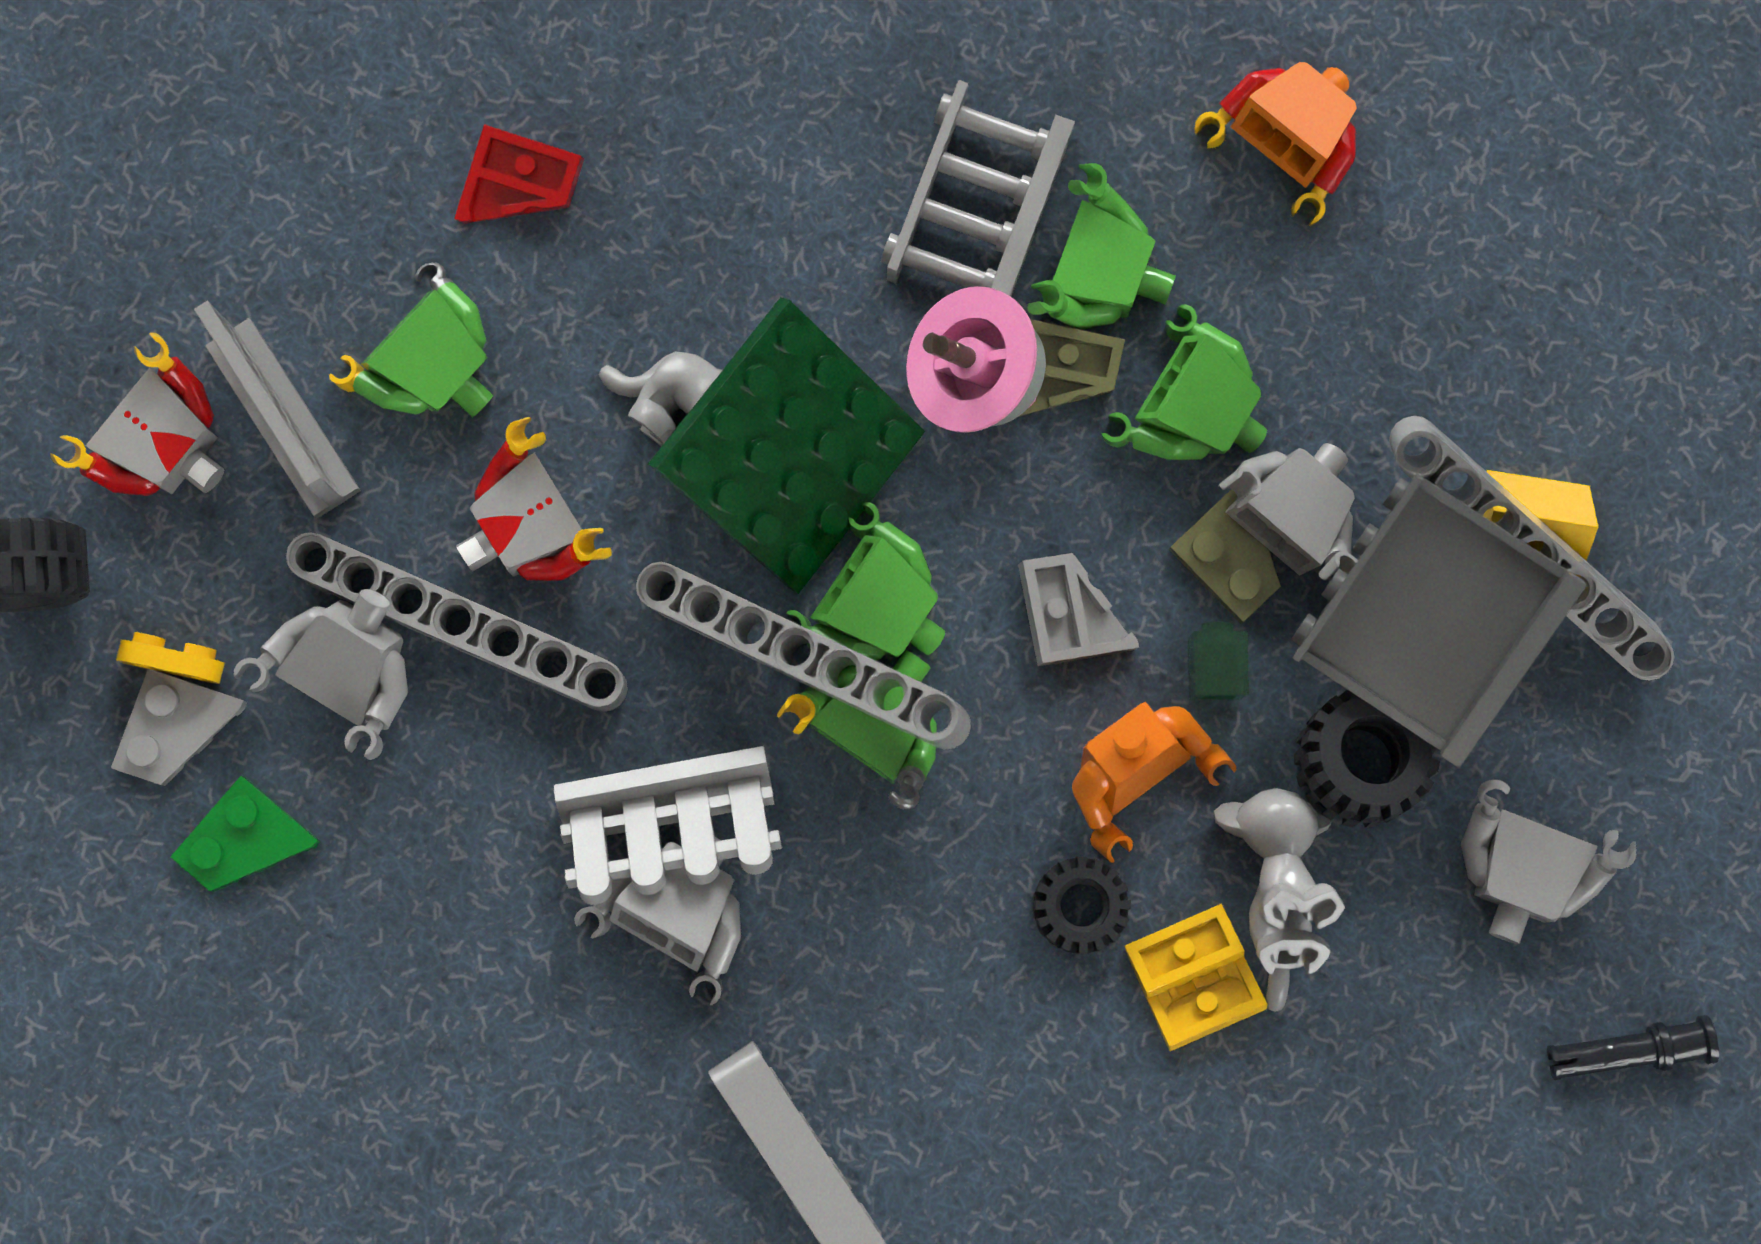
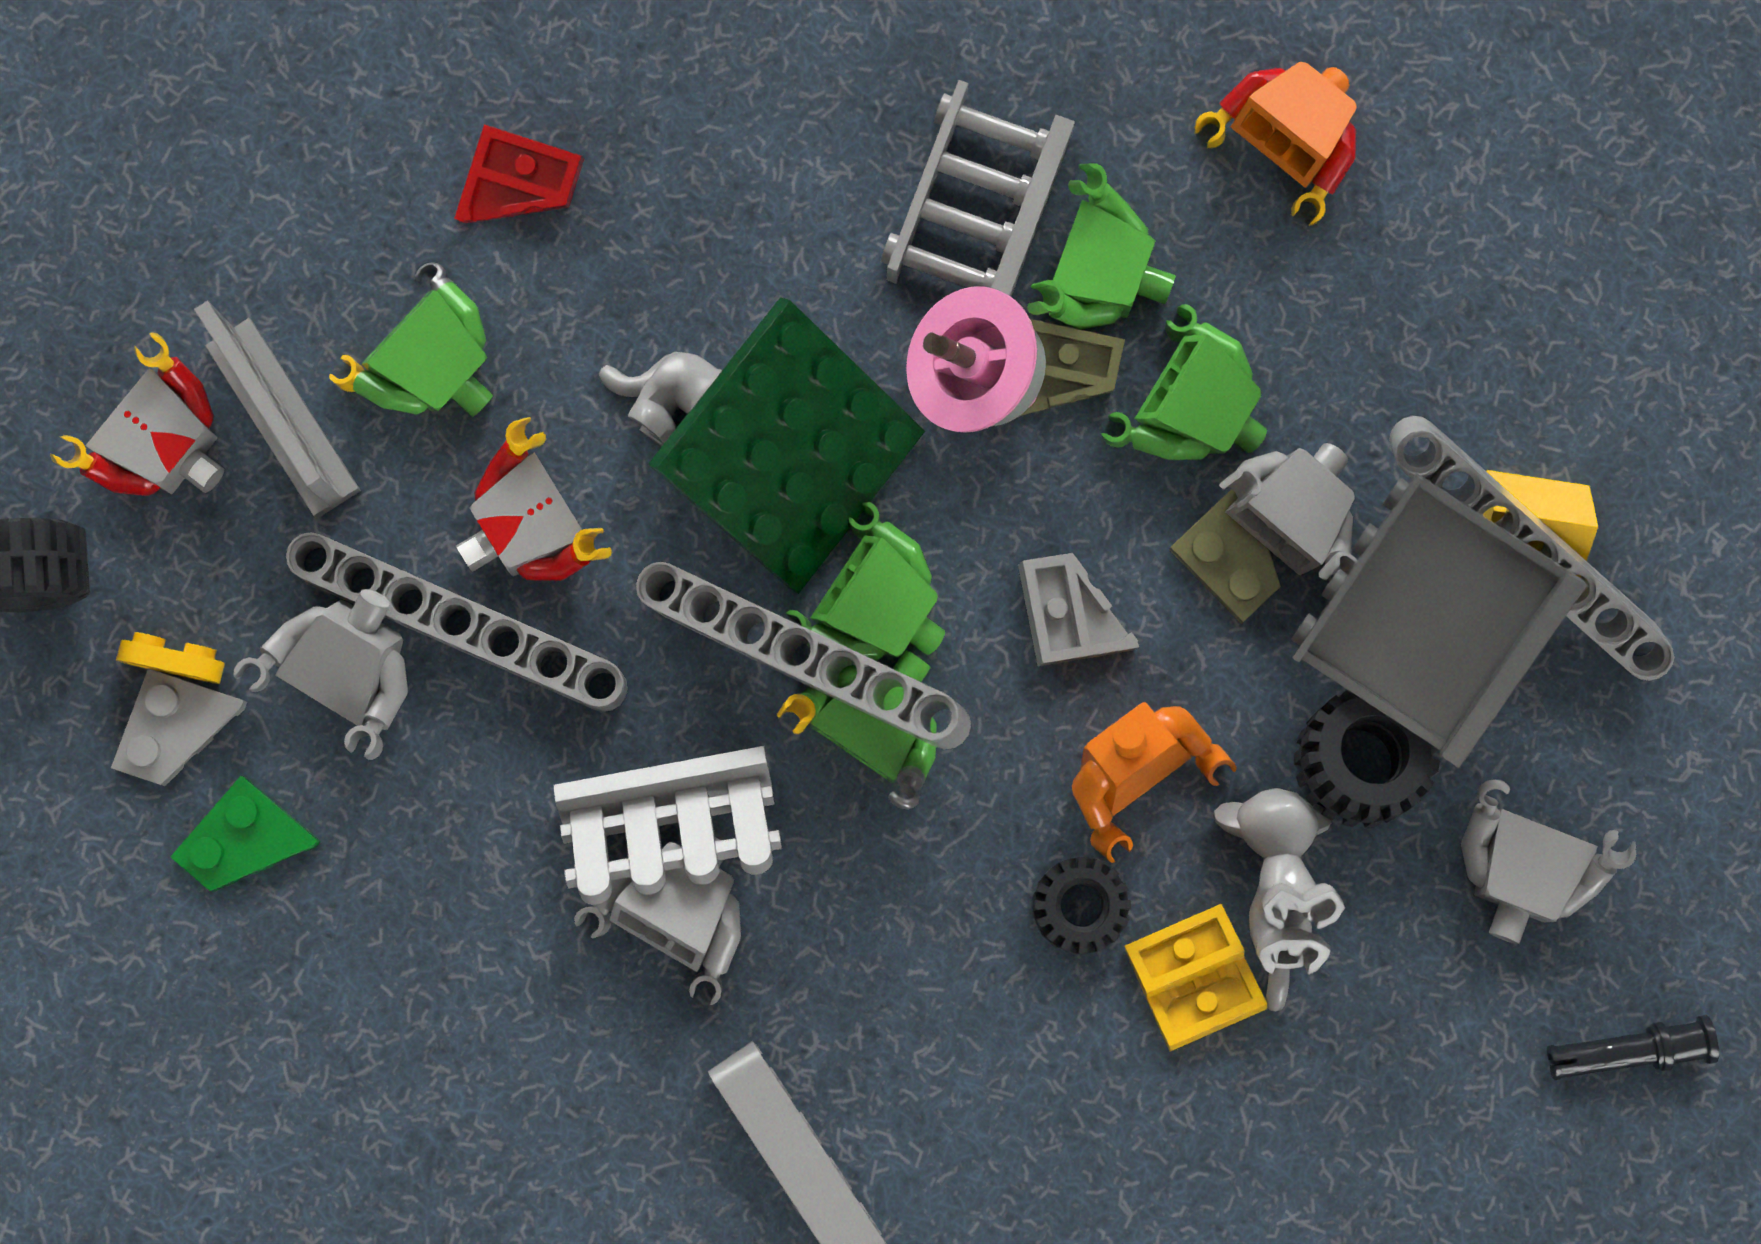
clear green brick [1188,622,1249,700] -> none

